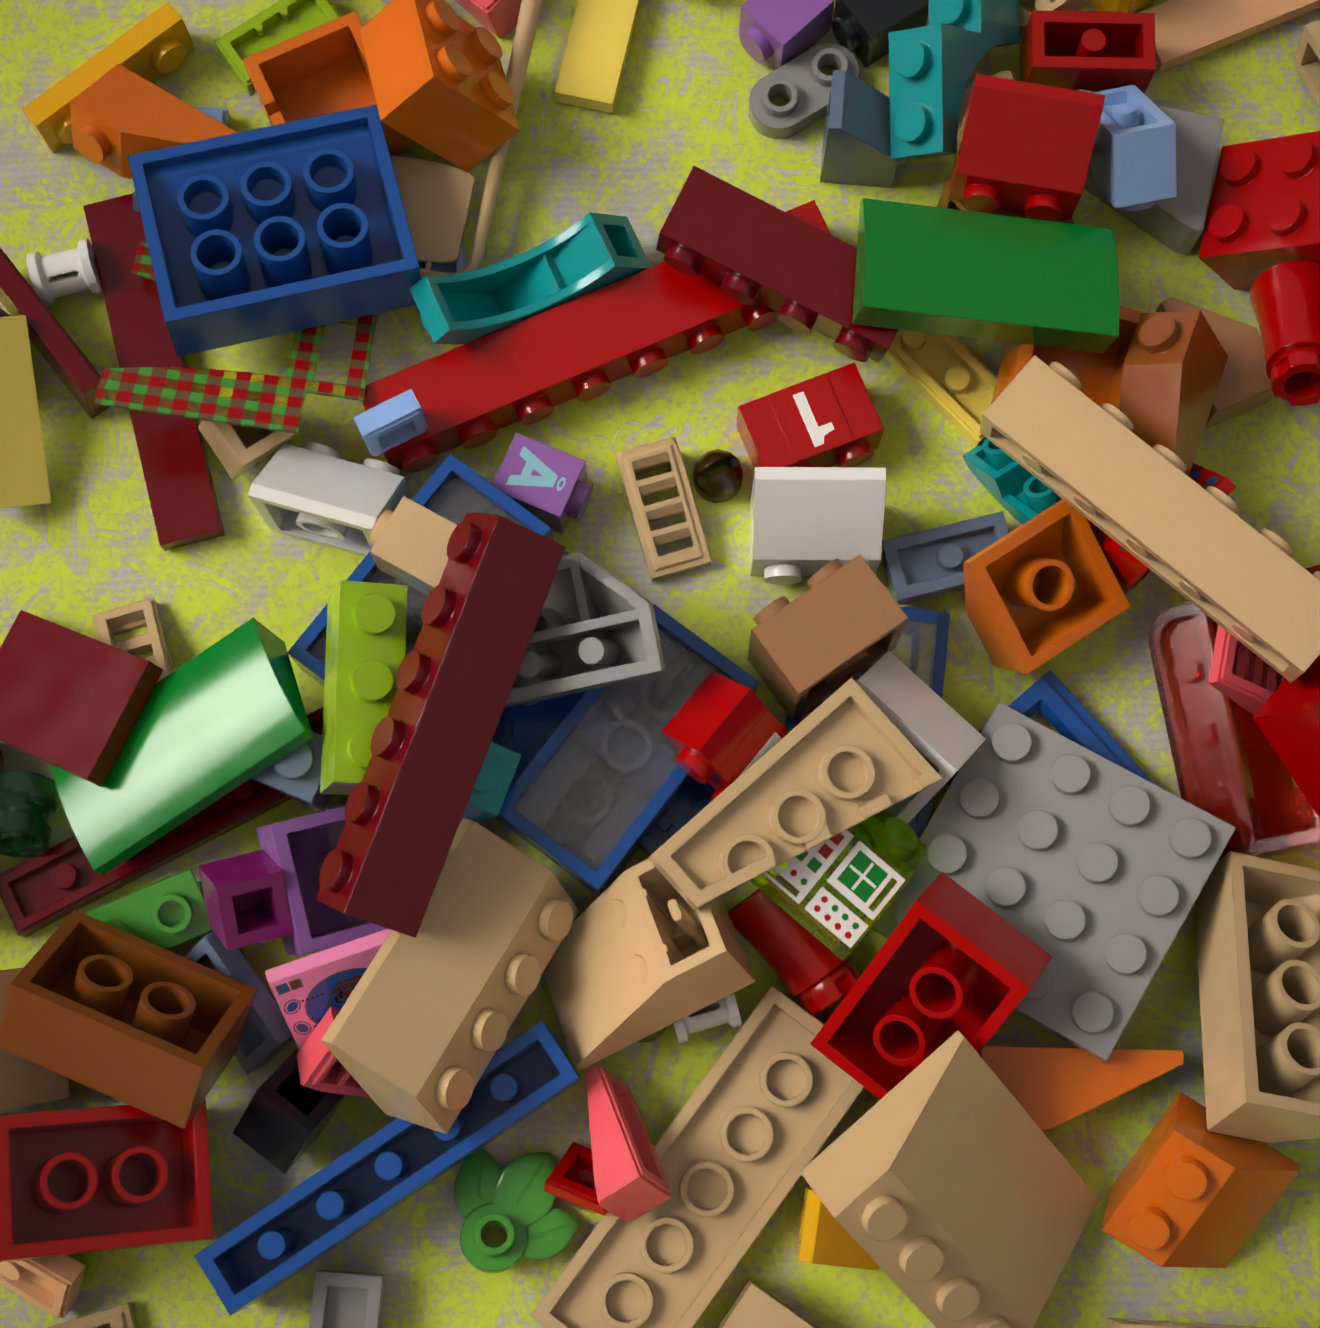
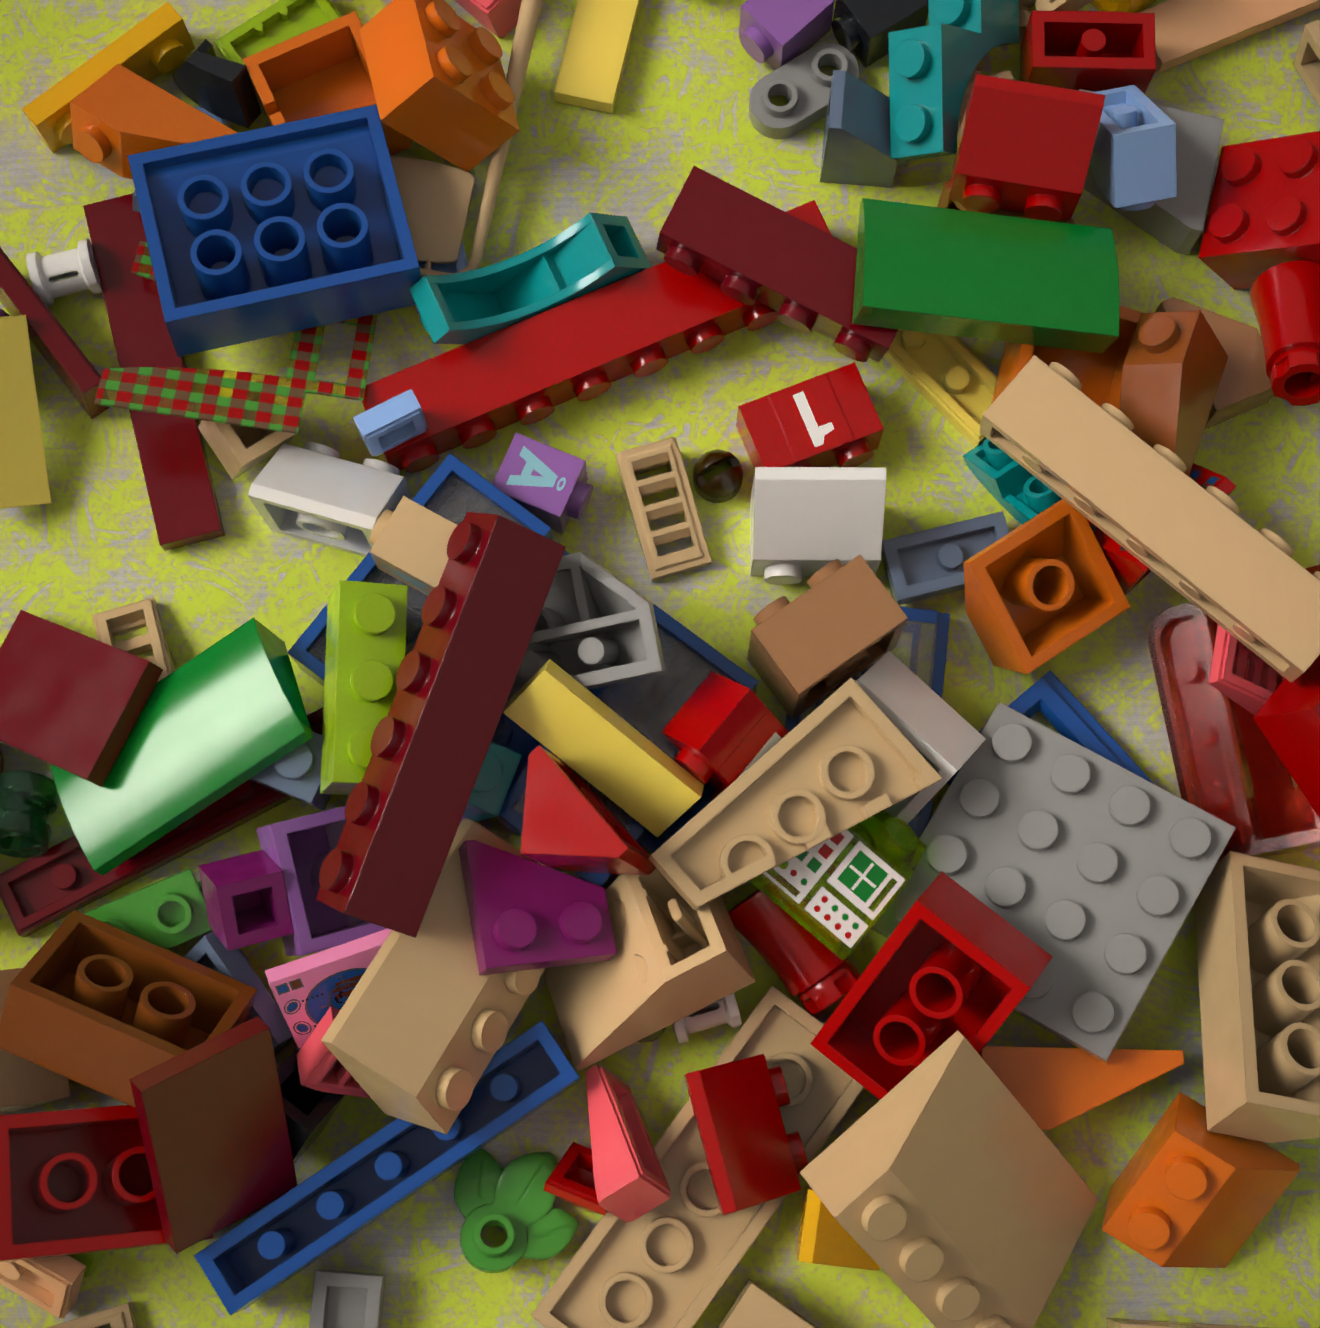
none -> dark red tile [129,1016,298,1254]
none -> black slope [172,39,261,128]
none -> magenta wing [458,840,617,976]
none -> light yellow tile [503,659,704,838]
none -> red slope [520,745,656,875]
none -> red slope [684,1054,808,1215]

